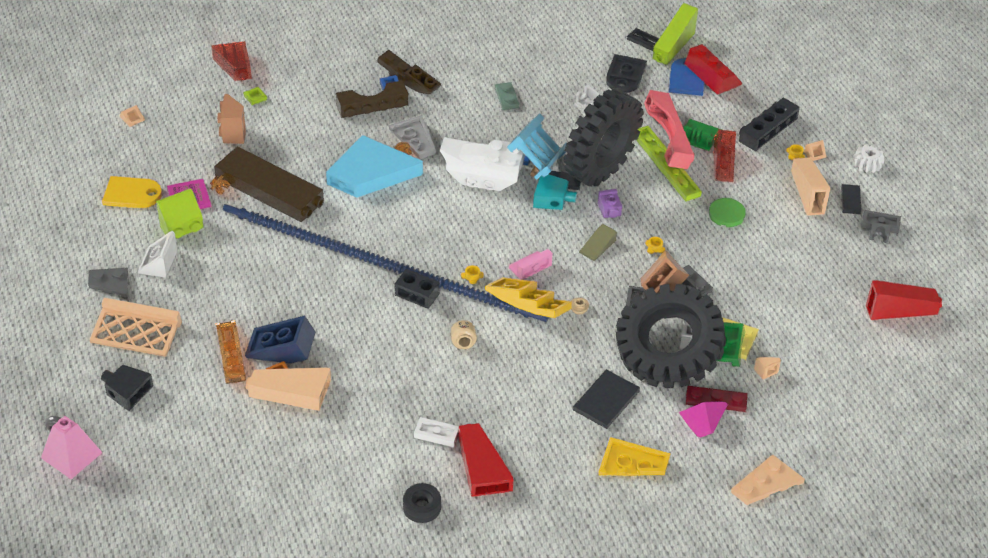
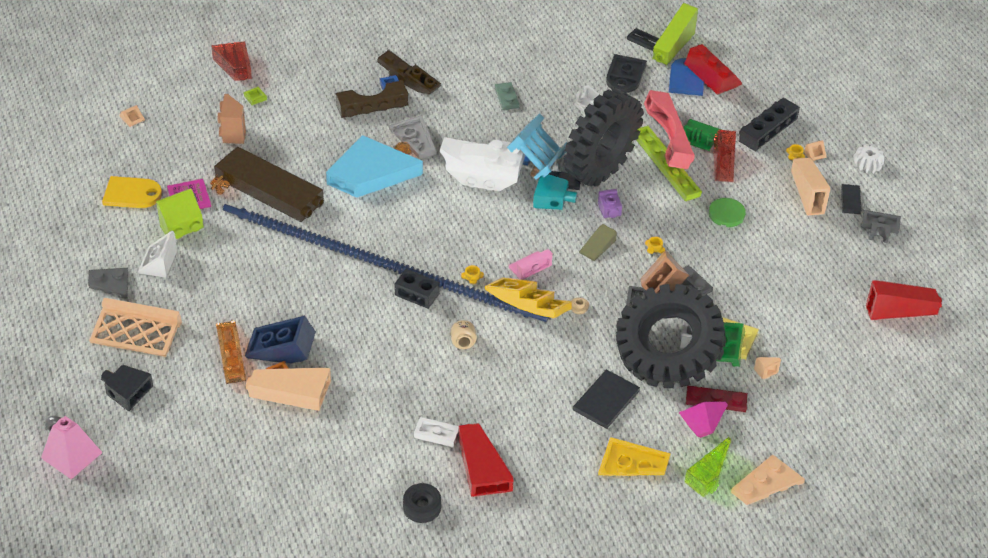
none -> clear neon green slope [684,437,732,497]

